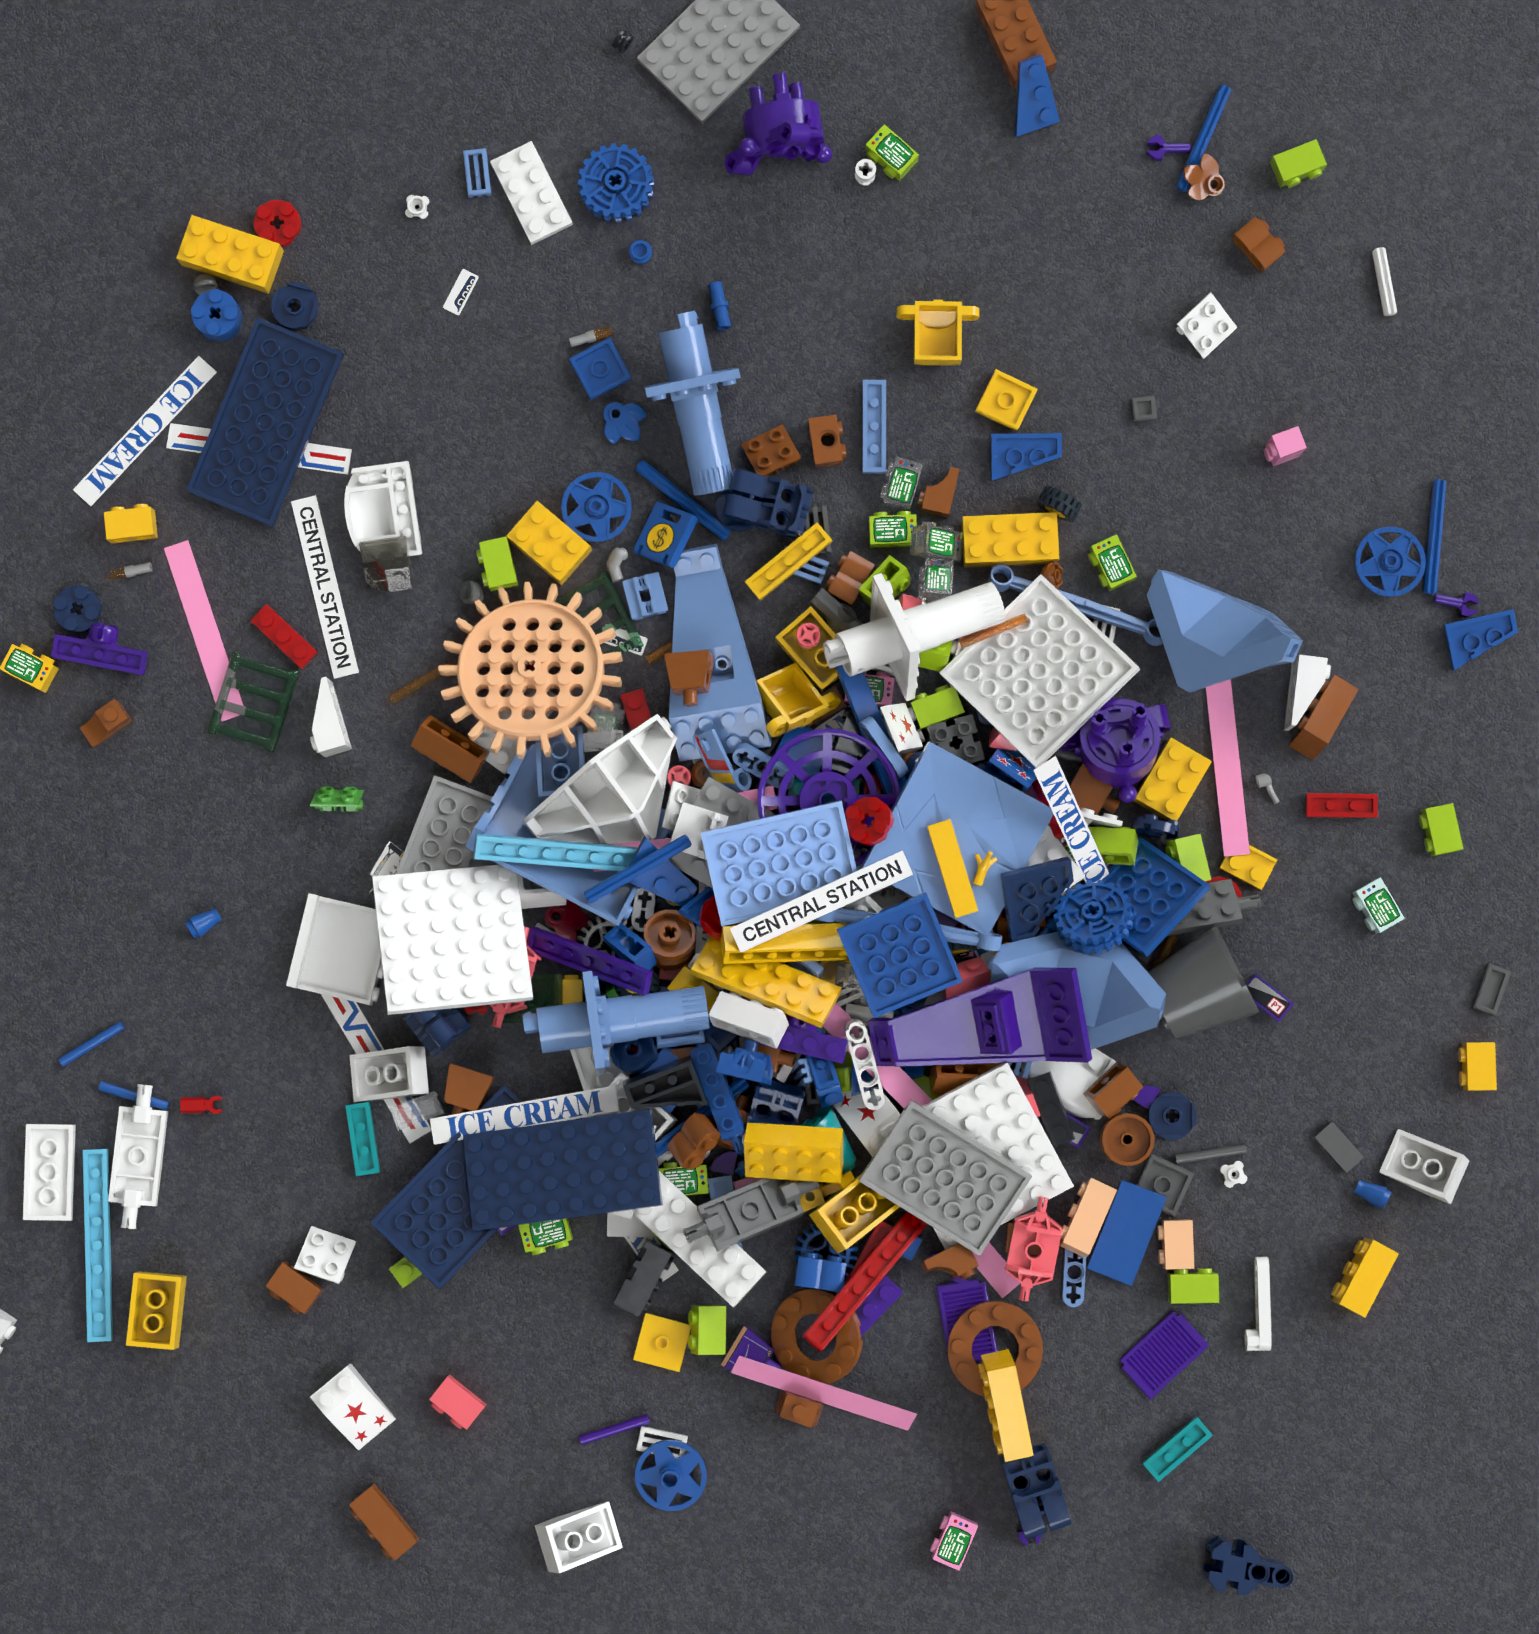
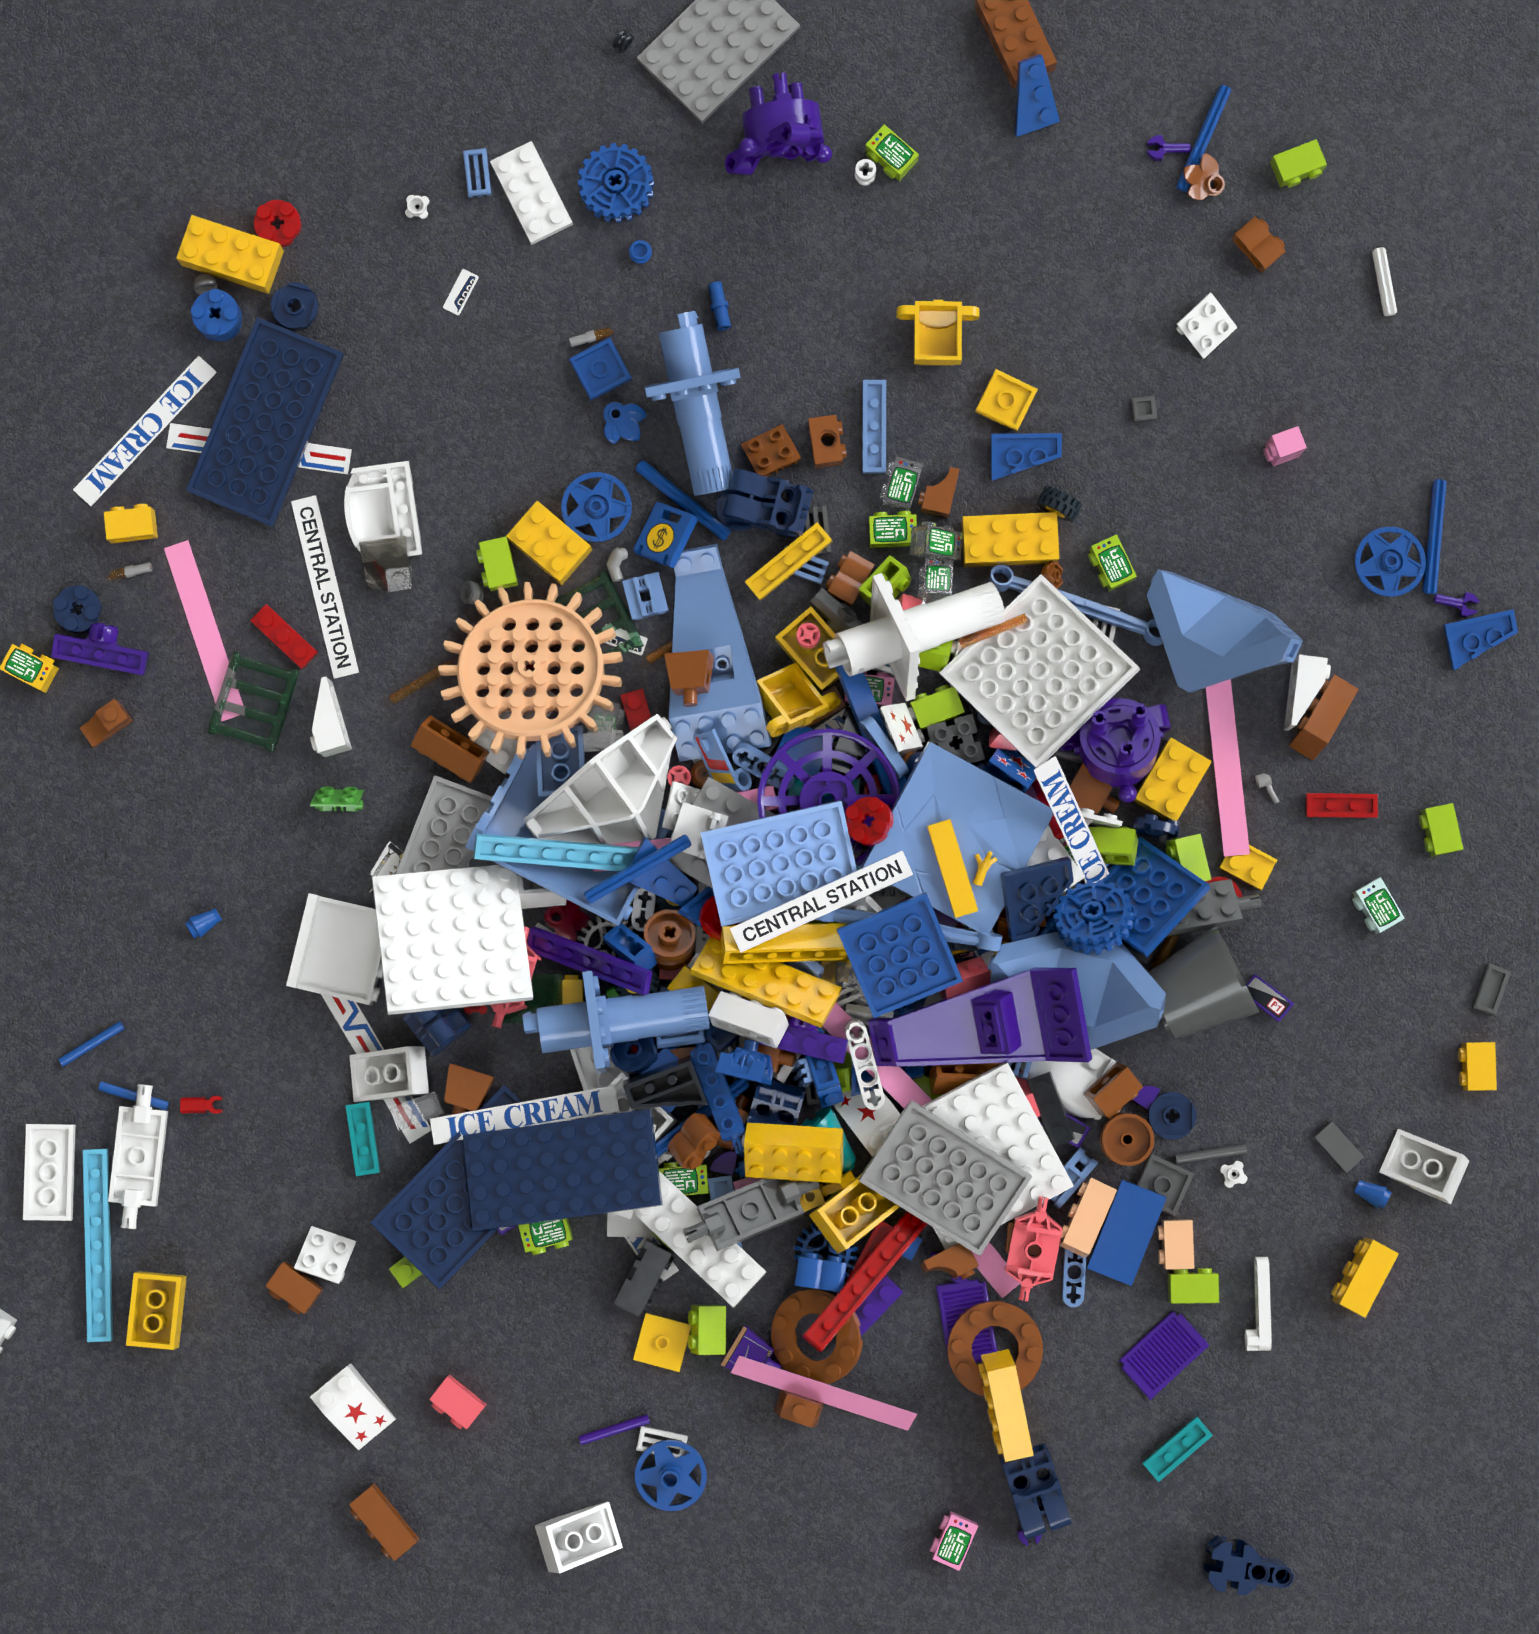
none -> medium blue plate [1051,1147,1098,1209]

